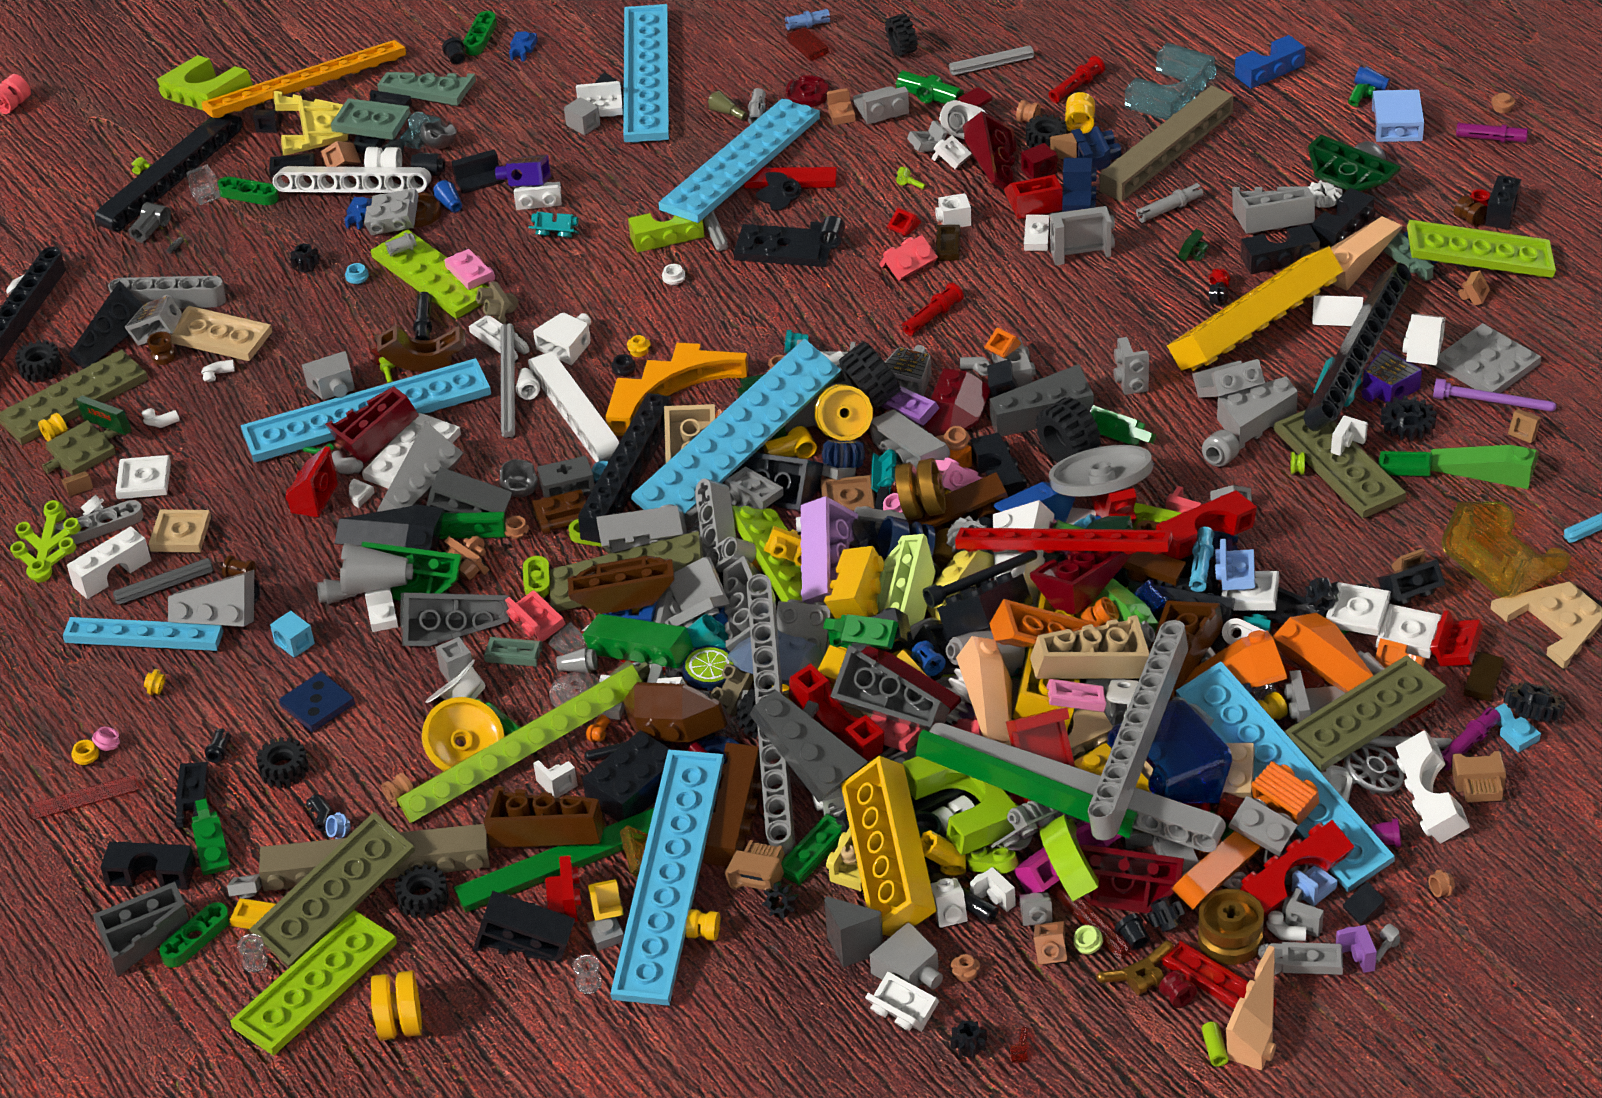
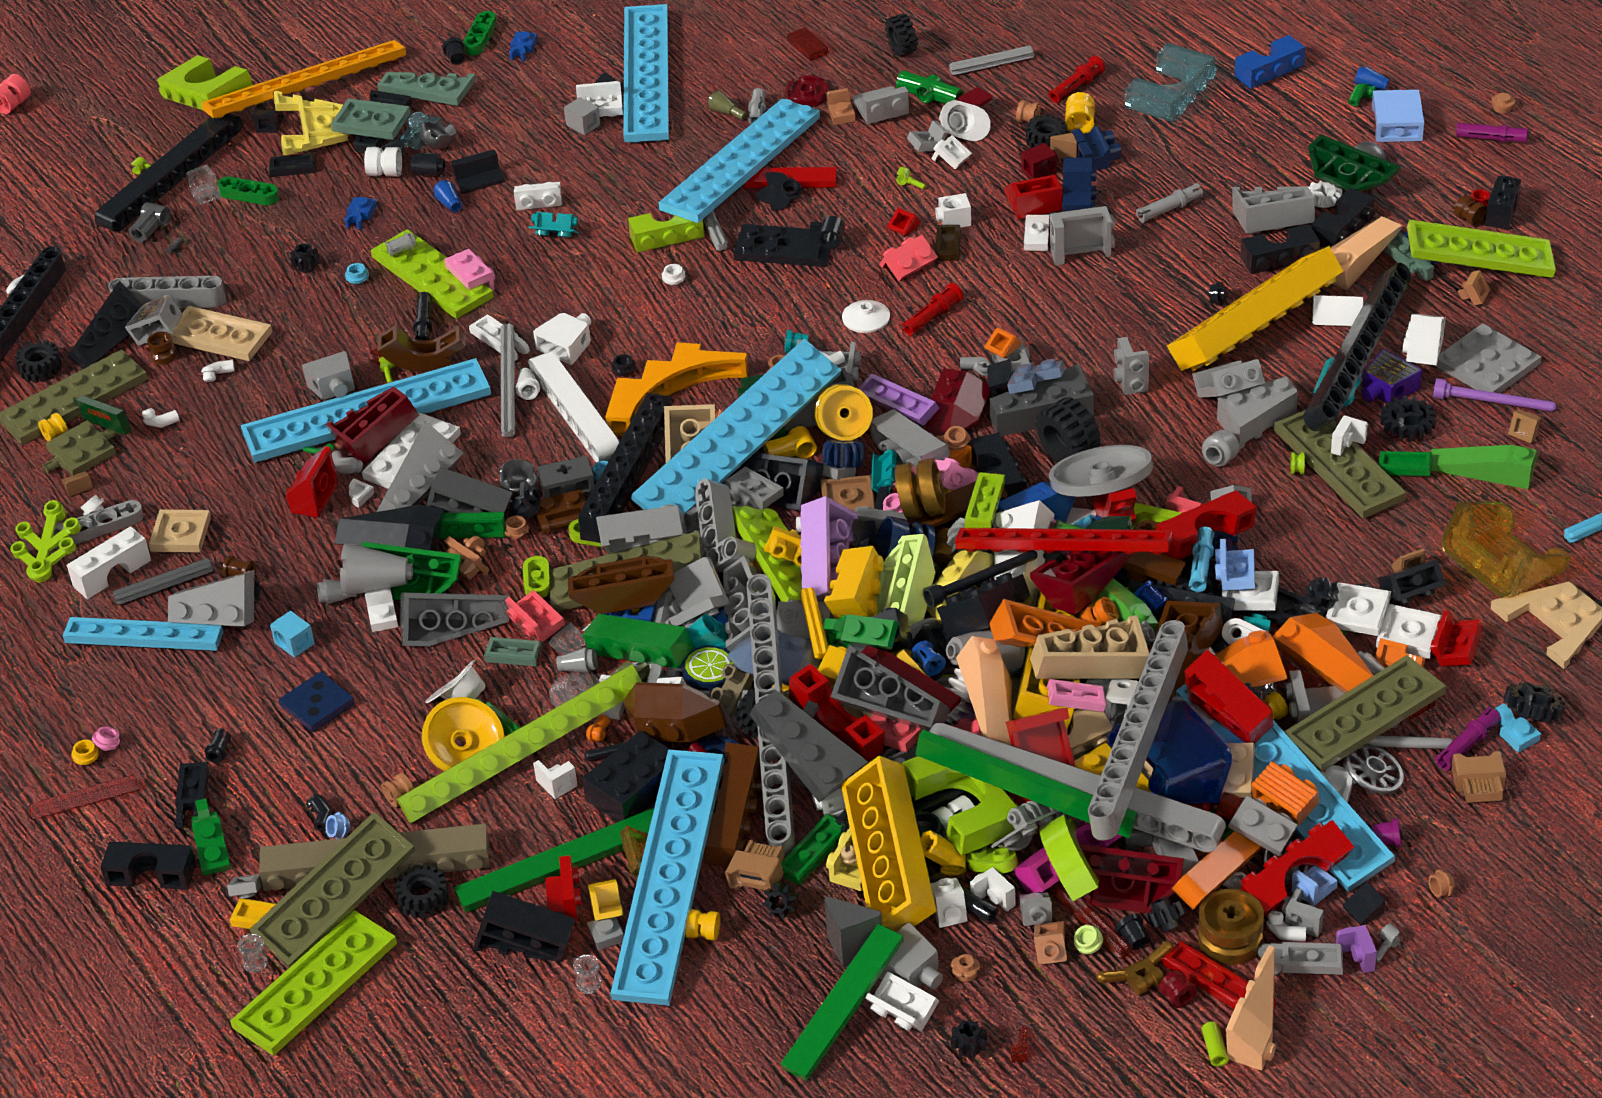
dark grey wedge [93,882,189,977] -> none
white plate [115,455,171,499] -> none
yellow plate [144,669,166,695] -> none
green beam [159,902,230,968] -> none
black tyre [256,737,309,788] -> none
white beam [273,166,431,193] -> none
nougat panel [321,141,361,167] -> none
light grey plate [364,188,419,235] -> none
yellow wheel [371,970,422,1041] -> none
reddish brown tile [414,193,442,227] -> none
light grey panel [435,637,474,682] -> none
dark tan hips [476,281,518,324] -> none
reddish brown wedge [483,786,605,848] -> none
dark purple torso [495,154,551,186] -> none
yellow plate [627,335,651,357] -> none
medium blue pin [785,9,830,30] -> none
black tyre [839,341,901,409] -> none
torso [885,345,931,396] -> none
dark red wedge [963,111,1017,190] -> none
green hinge [1090,405,1157,446] -> none
dark tan brick [1099,85,1233,202] -> none
dark green tile [1178,228,1209,261] -> none
red plate [1208,268,1231,288] -> none
white arch [1396,730,1470,844] -> none
dark brown tile [1464,652,1505,702] -> none
none -> black bracket [509,481,541,520]
none -> green tile [780,924,904,1081]
none -> yellow axle [800,587,828,659]
none -> white dish [842,300,890,333]
none -> lime plate [964,472,1005,528]
none -> sand blue plate [1007,359,1065,394]
none -> red wedge [1184,649,1274,744]

